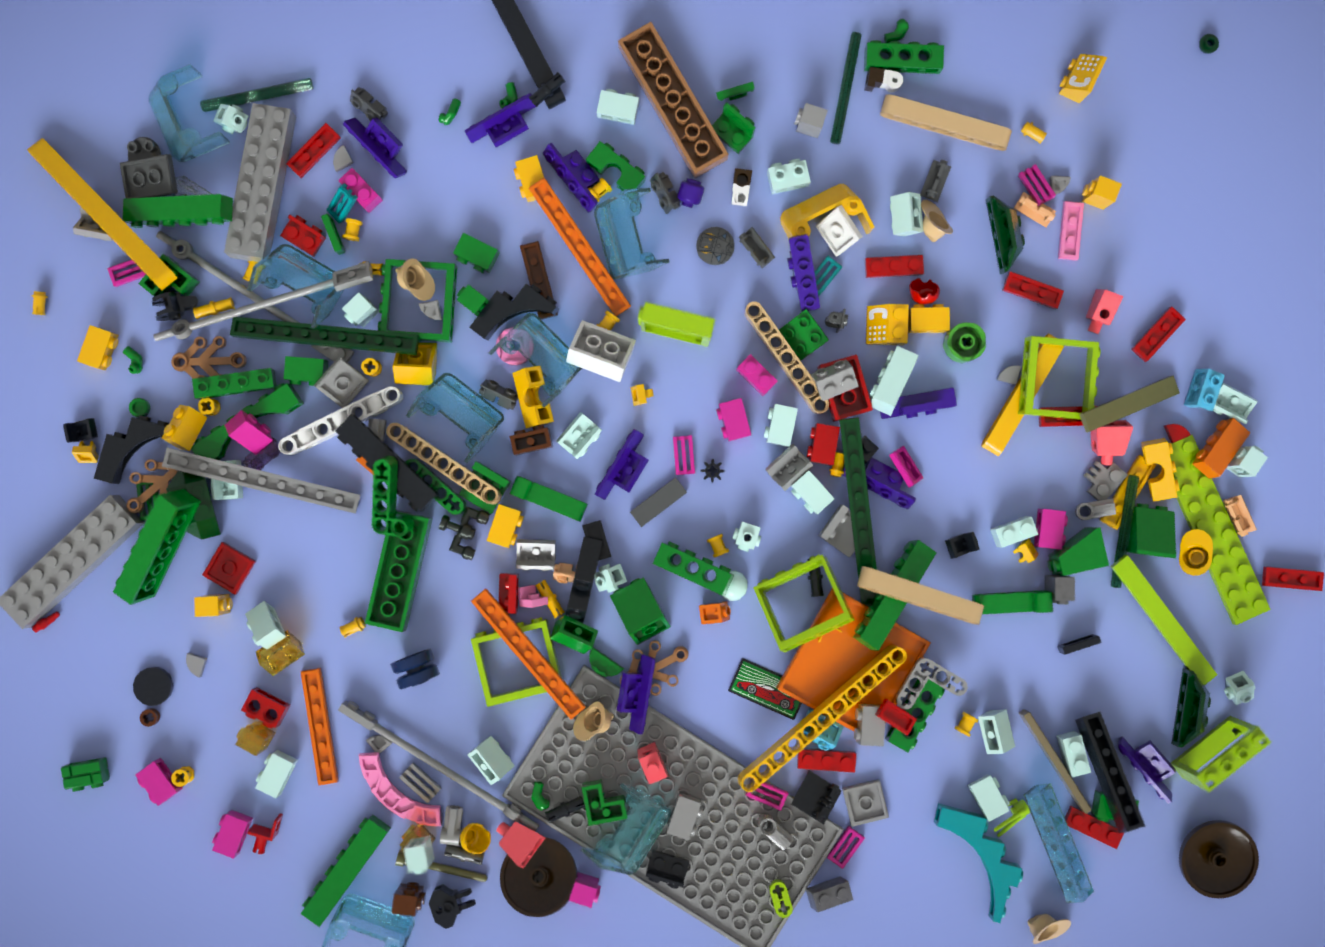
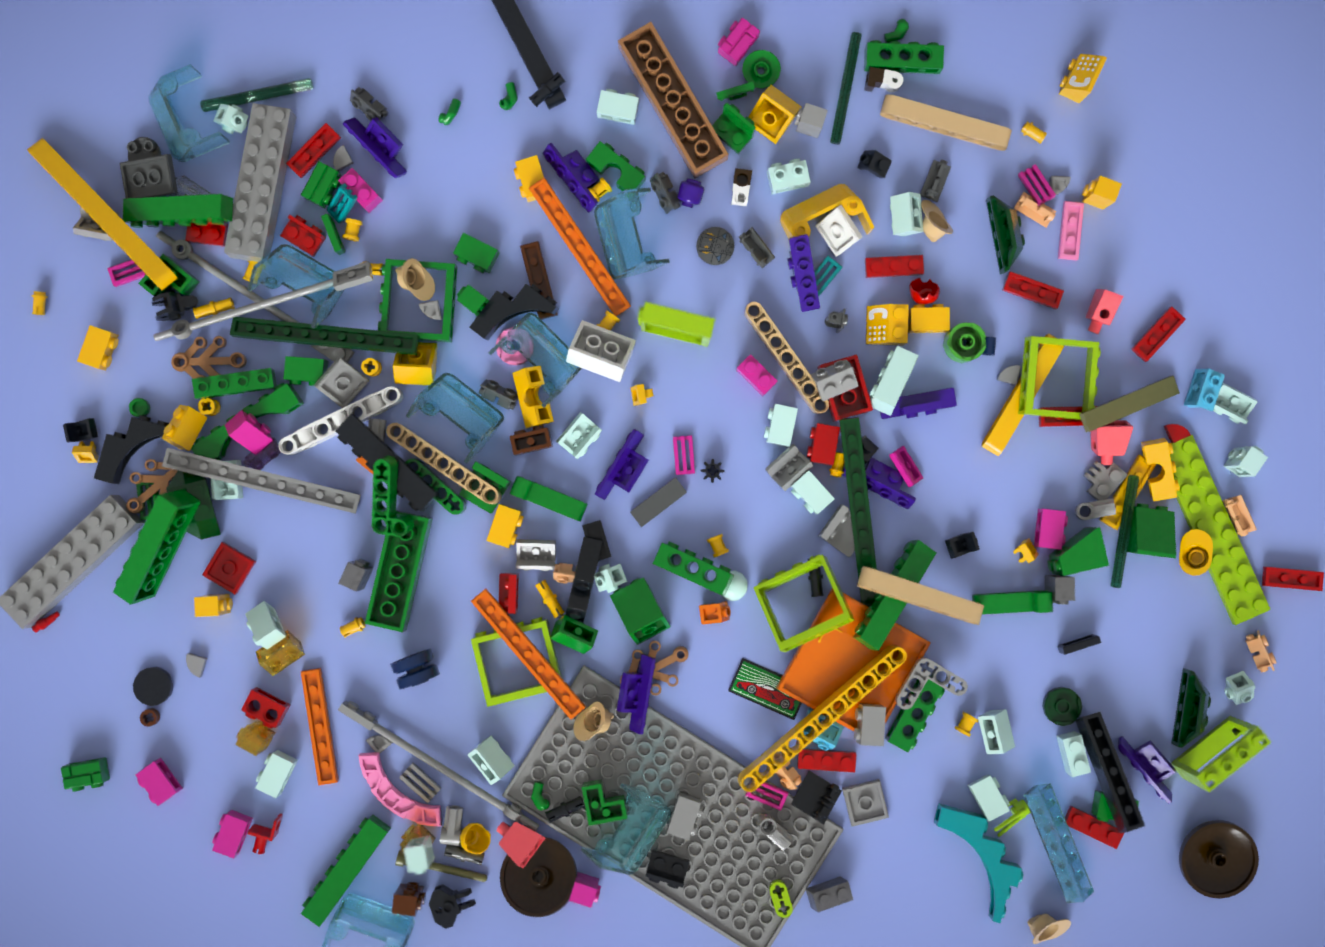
green arm [123,346,143,374] -> none
yellow bush [171,766,195,787] -> none
light aqua brick [342,292,379,327] -> none
pearl dark grey piece [439,506,490,561] -> none
dark purple bracket [465,93,536,148] -> none
bright pink bracket [518,585,548,608] -> none
green tile [589,647,624,677] -> none
coral torso [637,742,669,785] -> none
dark pink brick [716,398,751,442] -> none
light aqua brick [732,521,761,552] -> none
green hinge [779,309,829,361] -> none
dark pink tile [827,825,865,869] -> none
red tile [875,698,917,736] -> none
light aqua brick [990,516,1038,548] -> none
dark tan tile [1019,710,1092,814] -> none
lime tile [1111,554,1217,685] -> none
orange brick [1193,418,1250,479] -> none
dark green plate [1199,34,1219,54] -> none
none -> red bracket [185,222,228,247]
none -> green brick [301,161,342,209]
none -> flat silver brick [338,559,373,591]
none -> dark pink brick [718,18,760,66]
none -> green dish [742,50,781,89]
none -> yellow slope [748,85,802,144]
none -> light nougat hinge [774,751,802,790]
none -> black bracket [858,150,892,178]
none -> dark blue hinge [982,337,996,356]
none -> dark green tile [1042,687,1082,726]
none -> light nougat hinge [1245,630,1277,672]

